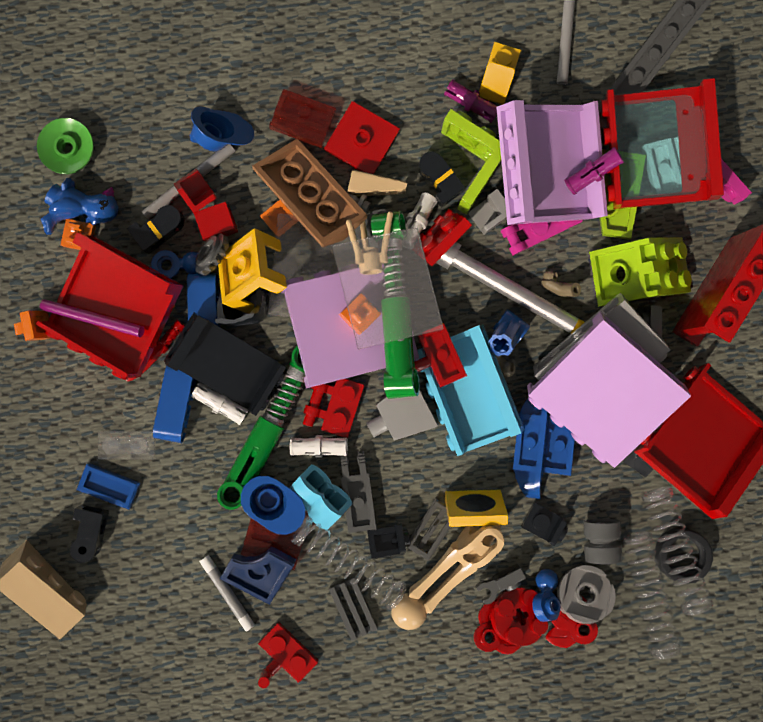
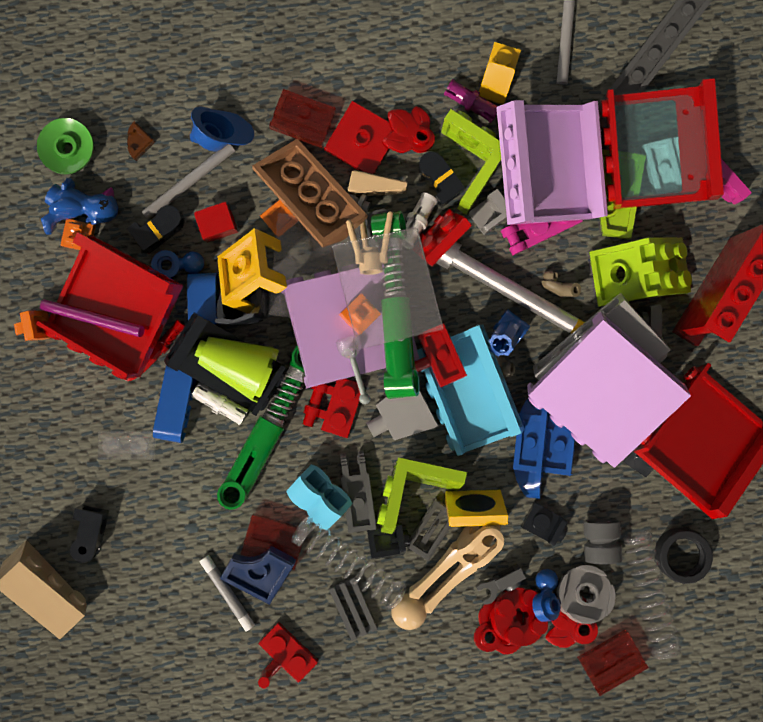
blue tile [77,463,141,510] -> none
red panel [174,168,217,213] -> none
dark grey gear [195,233,229,276] -> none
blue piece [241,476,305,535] -> none
white pin [290,435,348,458] -> none
magenta pin [564,147,624,195] -> none
clear piece [641,487,714,615] -> none
none -> reddish brown tile [127,121,155,161]
none -> lime cone [194,337,279,403]
none -> hinge [336,335,371,404]
none -> lime bracket [377,457,467,534]
none -> red plate [383,106,435,153]
none -> clear red plate [577,629,649,696]

